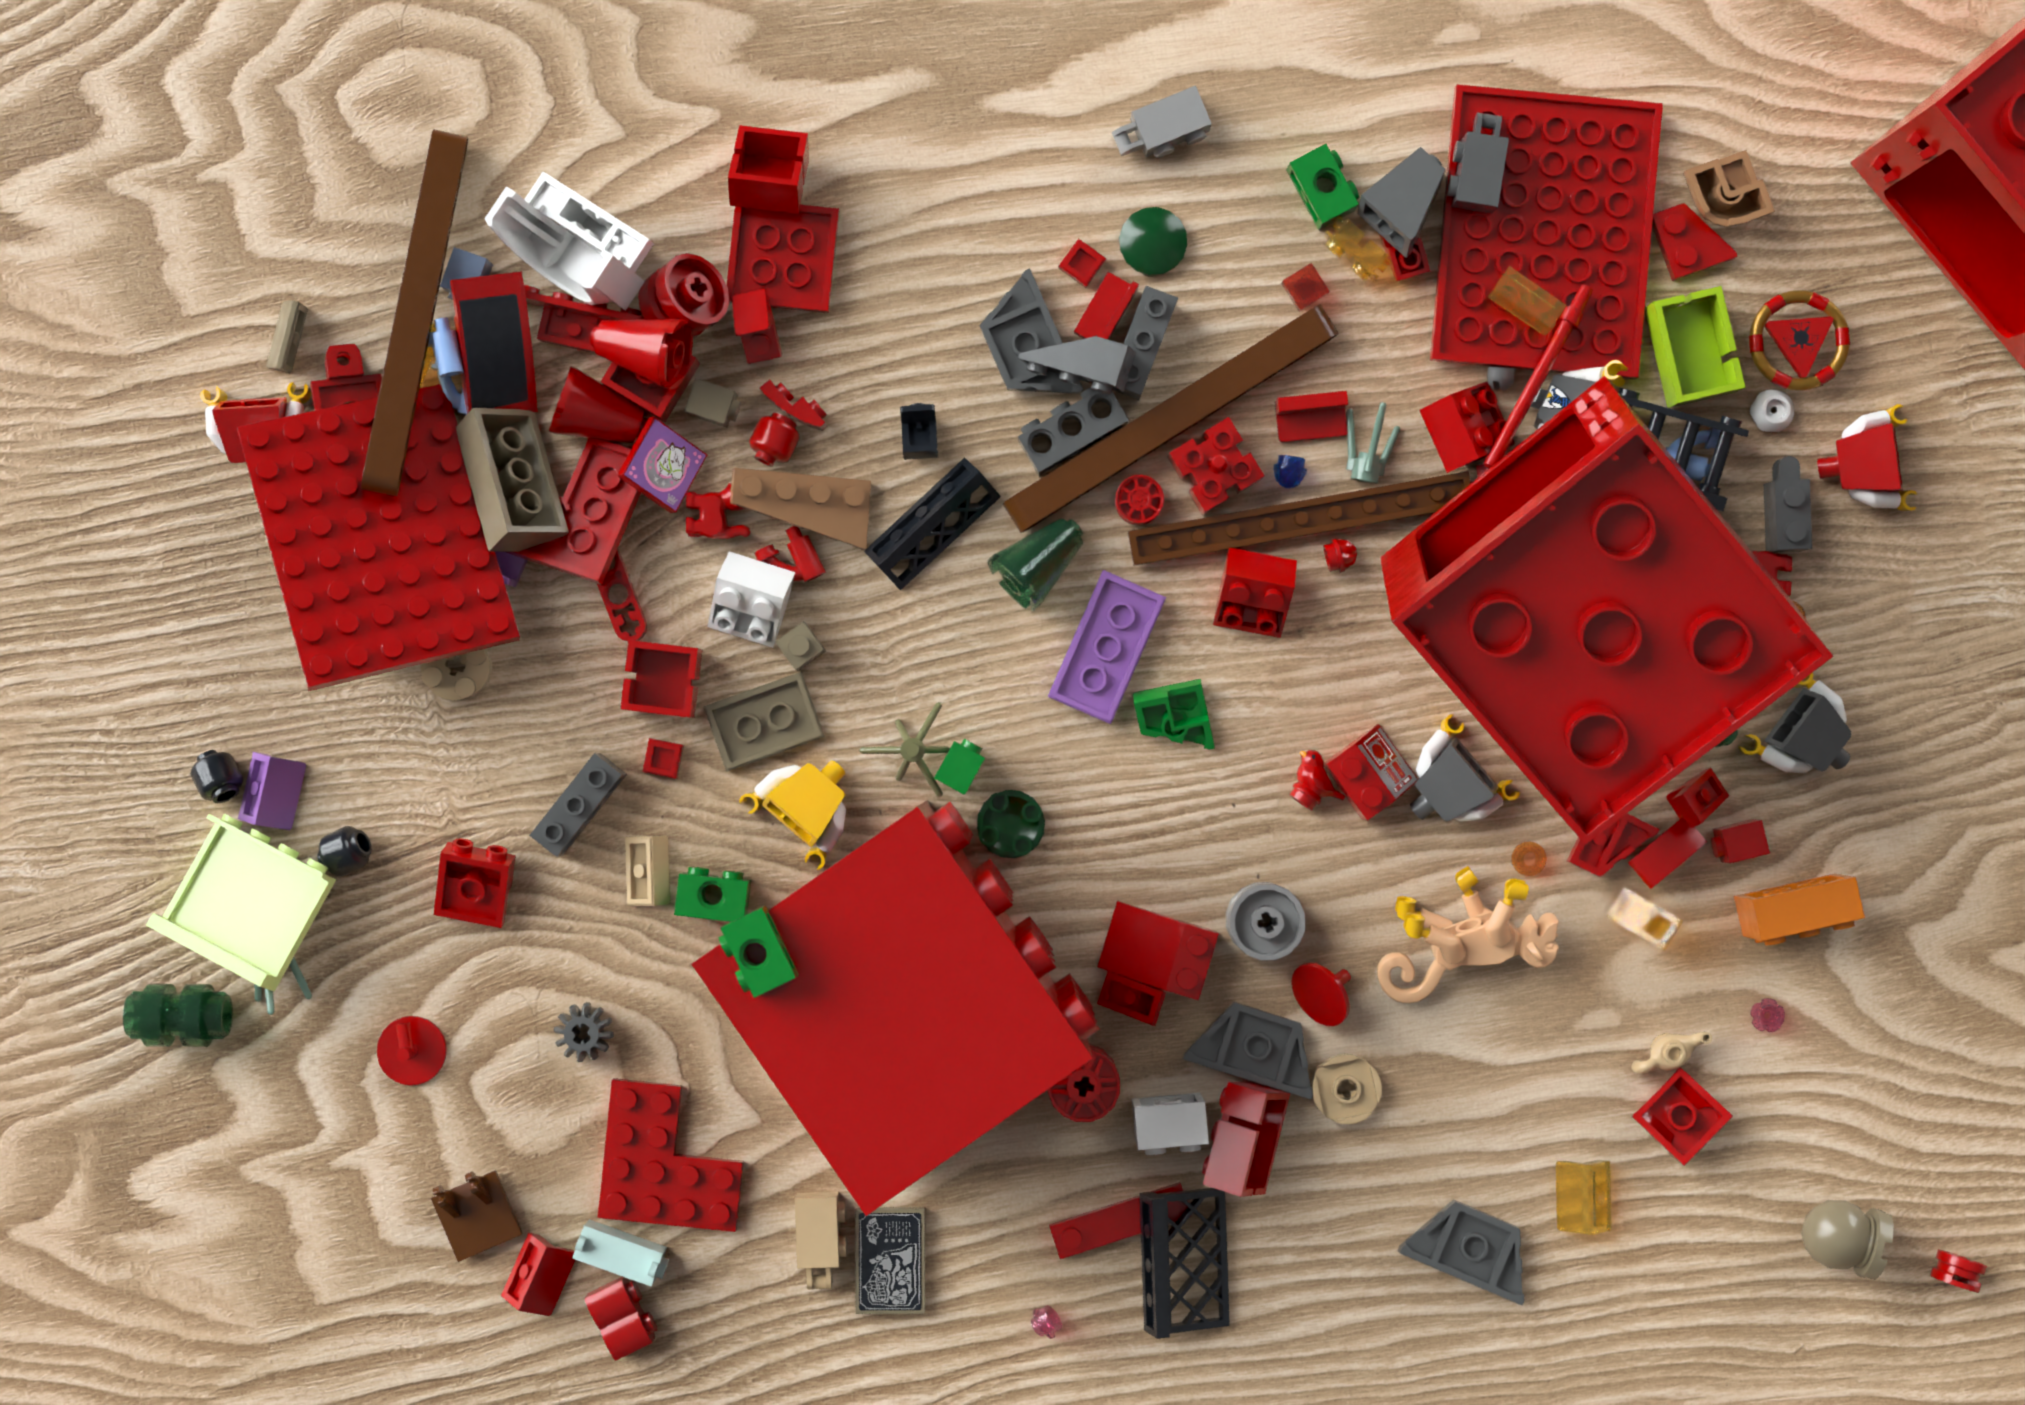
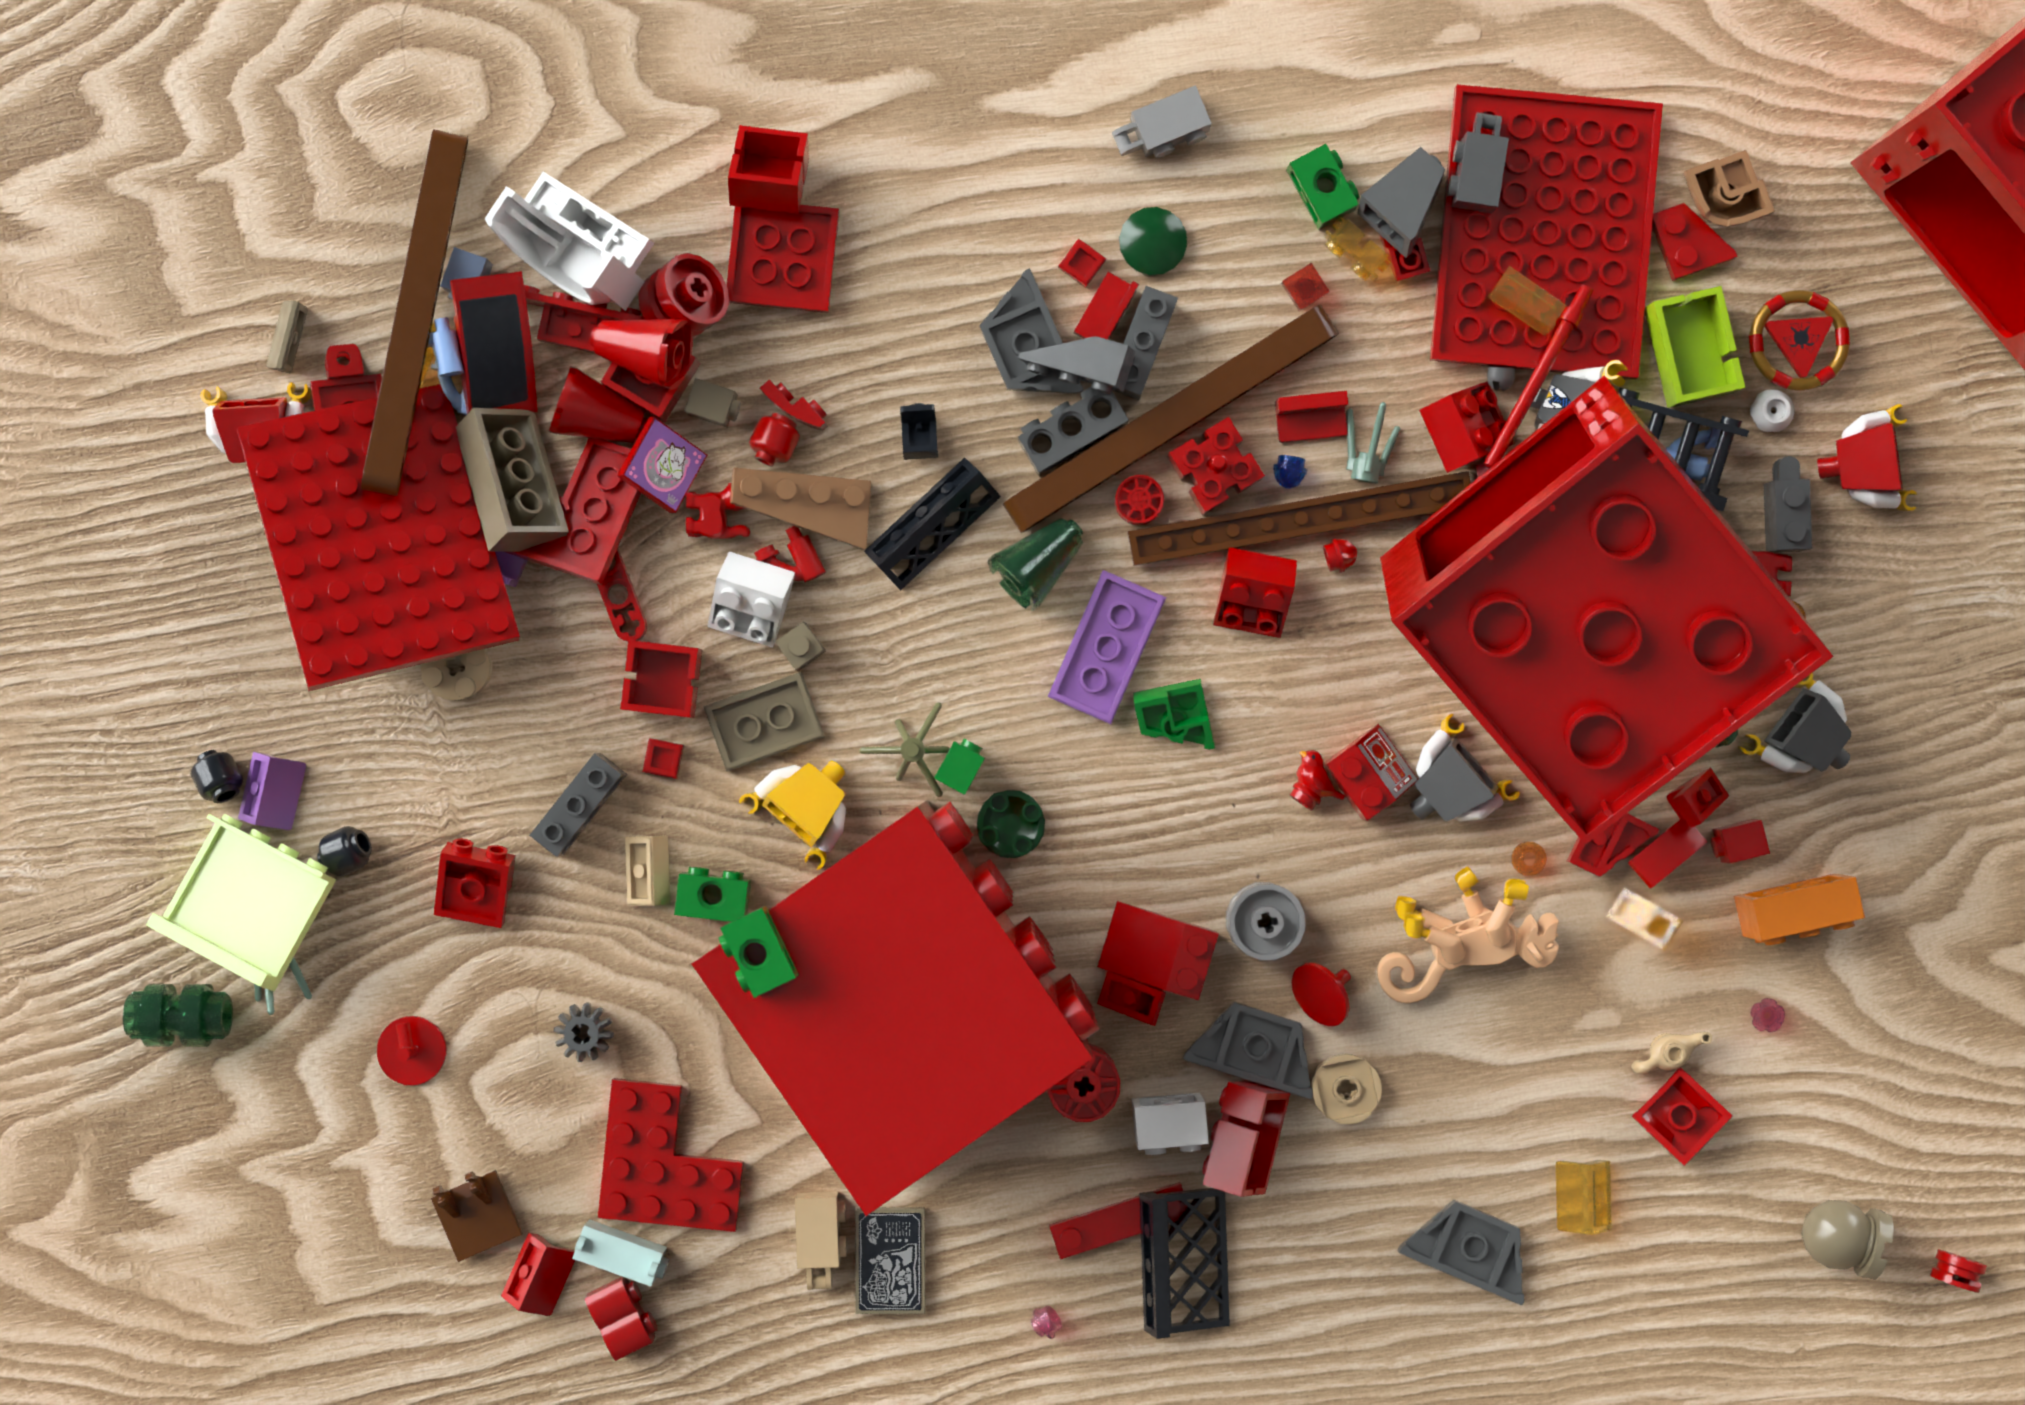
red slope [731,288,783,364] -> none

